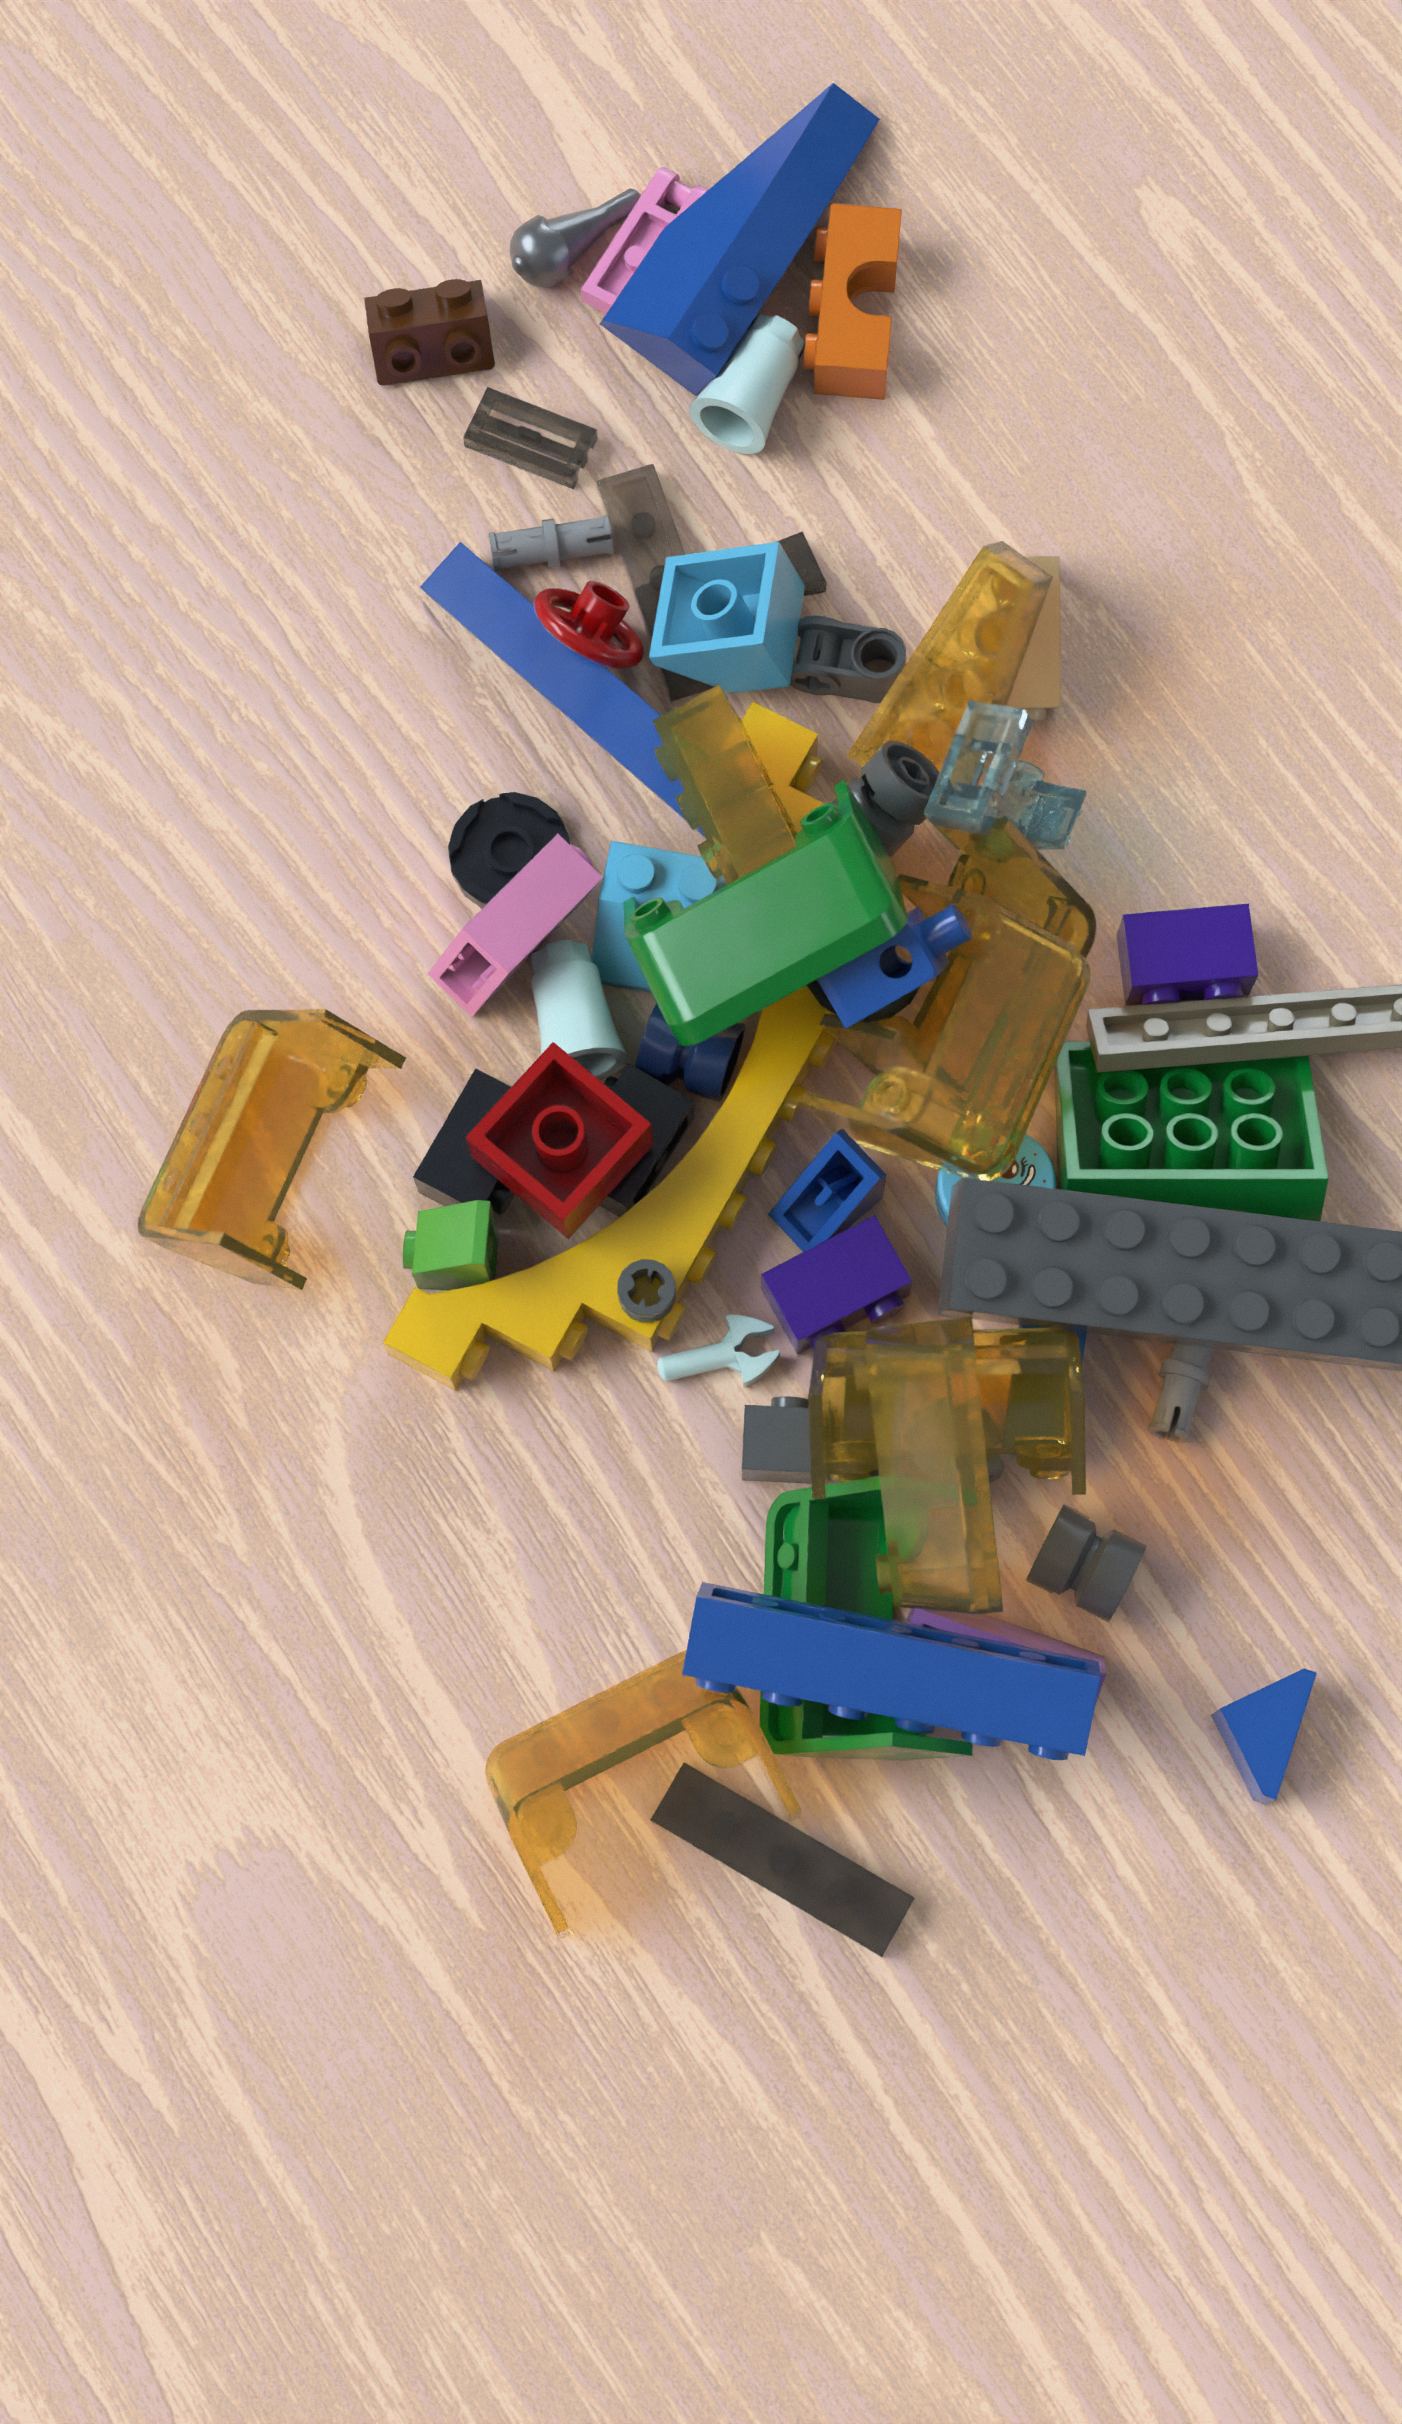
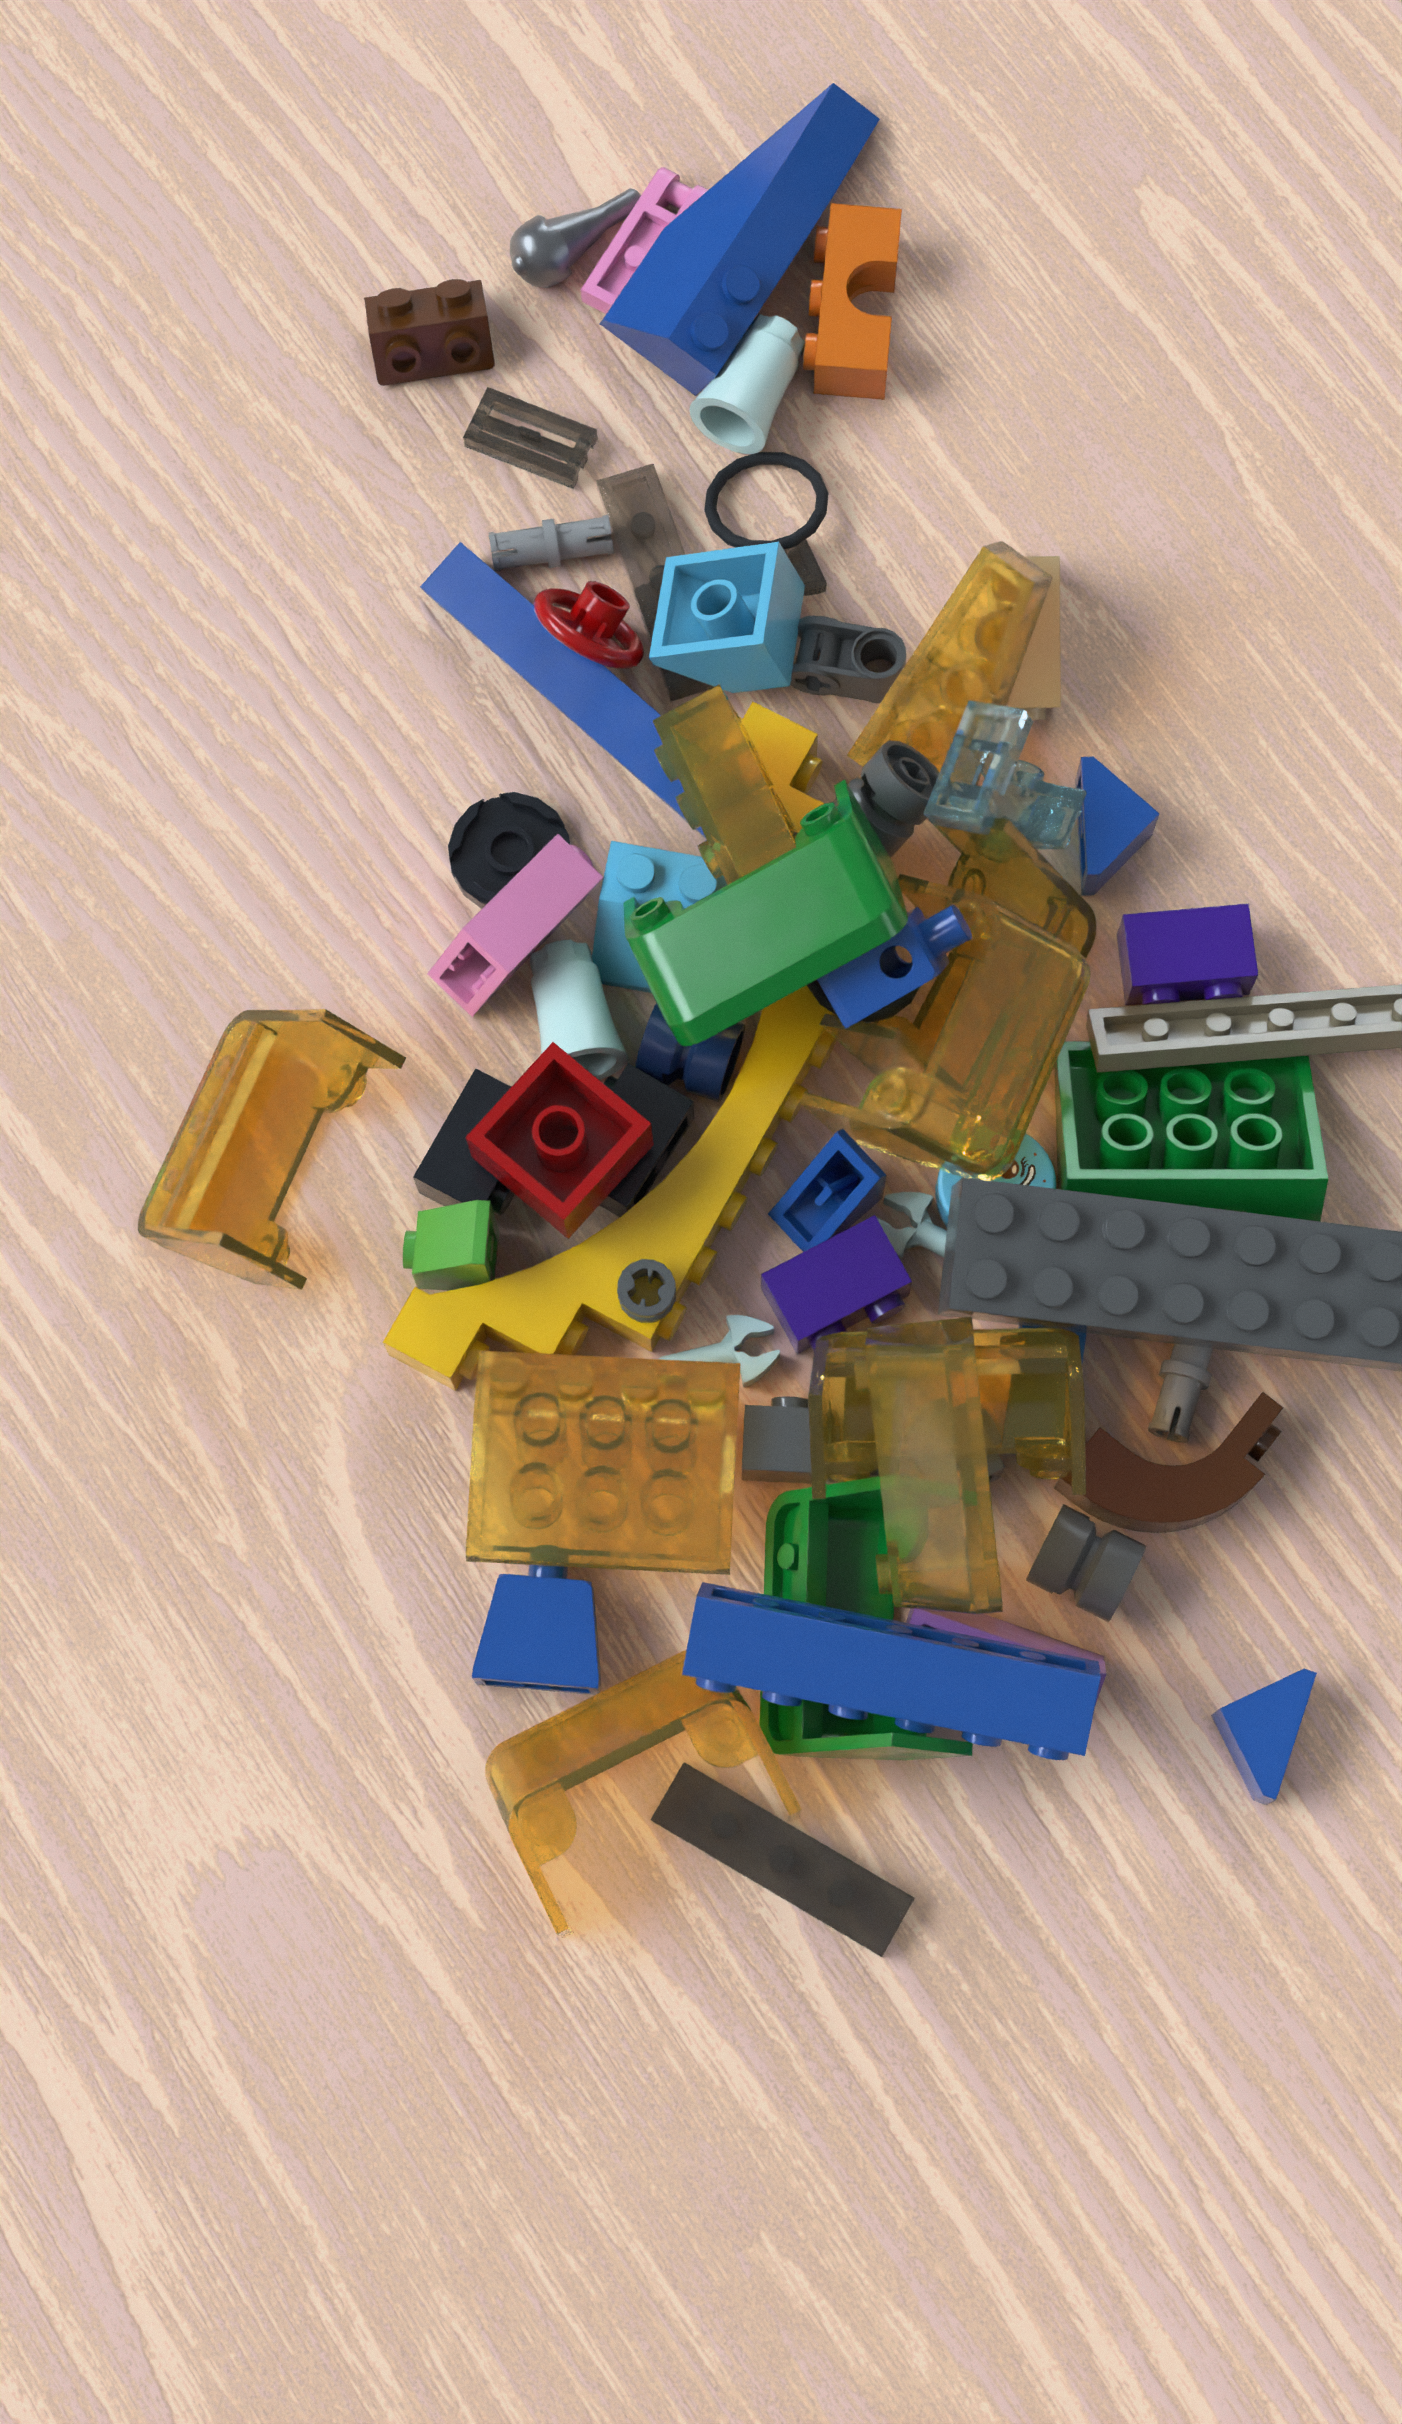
none -> clear yellow slope [466,1351,741,1575]
none -> blue torso [472,1539,602,1695]
none -> black piece [704,452,829,550]
none -> light aqua bar [876,1192,947,1260]
none -> reddish brown arch [1054,1392,1284,1533]
none -> blue slope [1075,756,1160,896]

